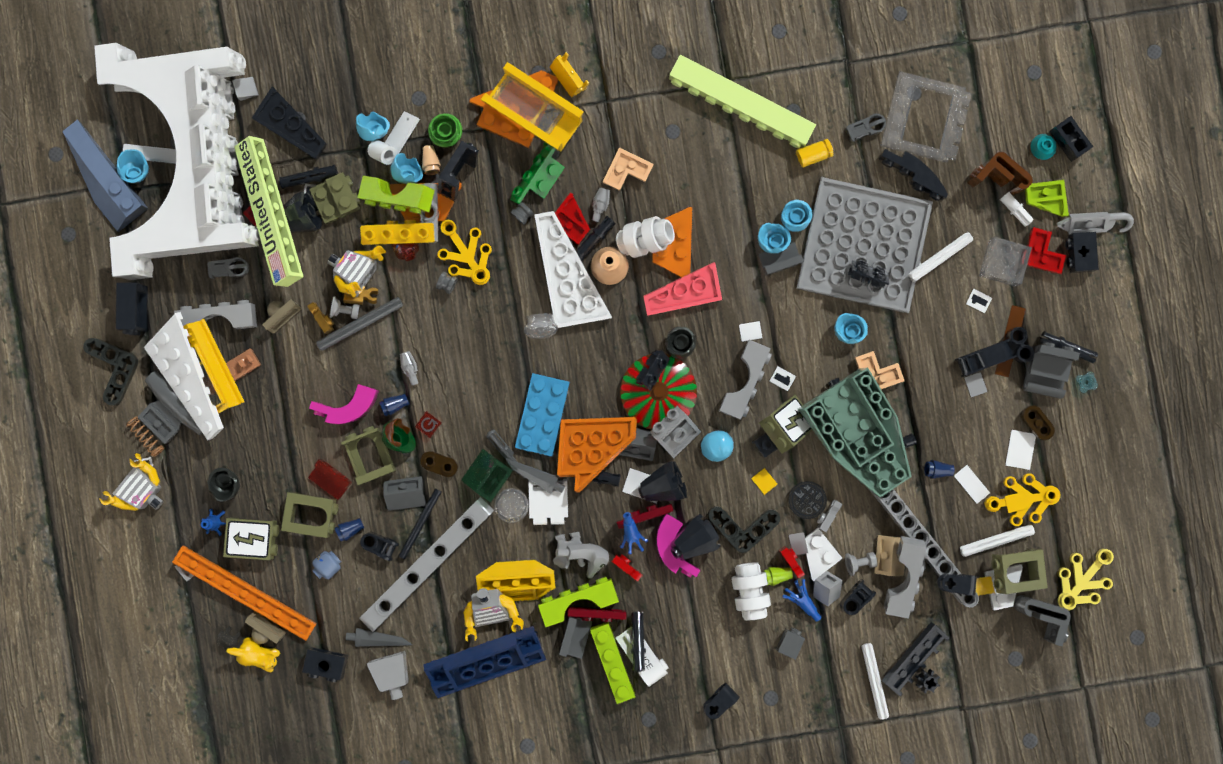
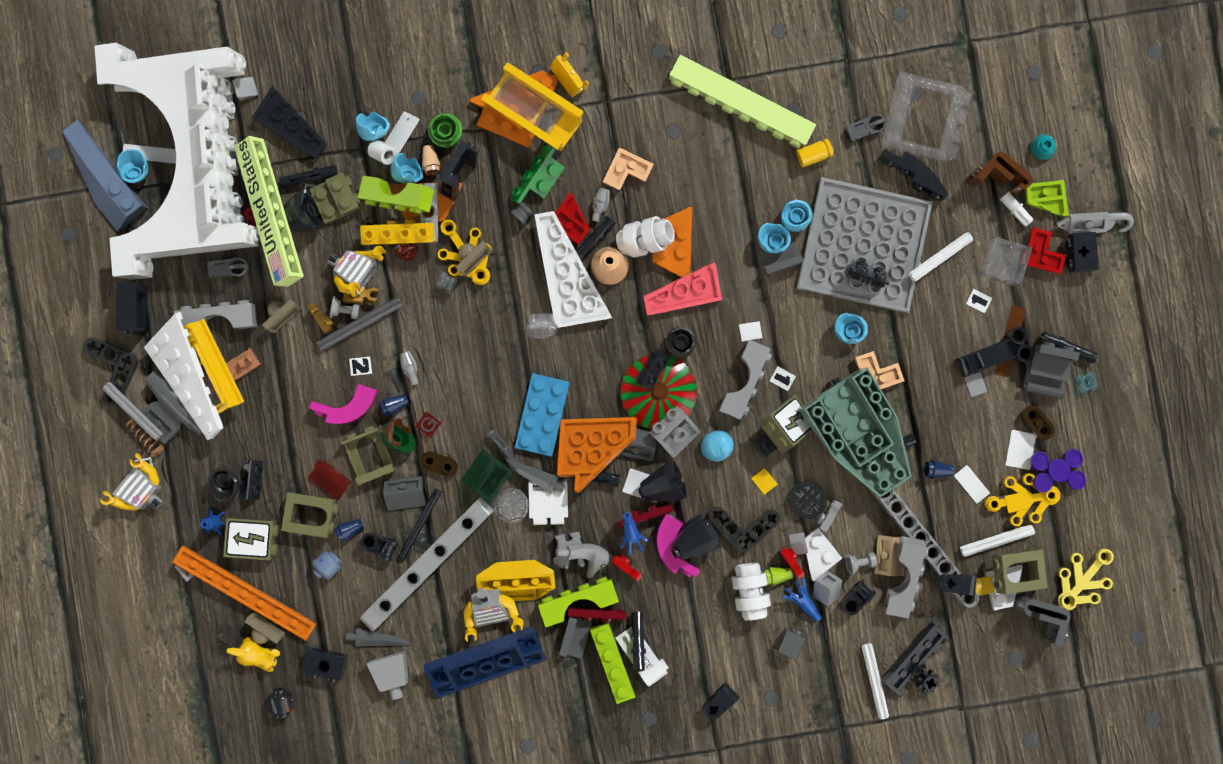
black brick [1049,116,1093,162] -> none
none -> light grey axle [102,382,163,440]
none -> black hinge [240,460,263,499]
none -> black head [267,688,294,718]
none -> sticker [349,357,372,376]
none -> dark tan tile [455,241,492,277]
none -> dark purple piece [1030,449,1086,493]

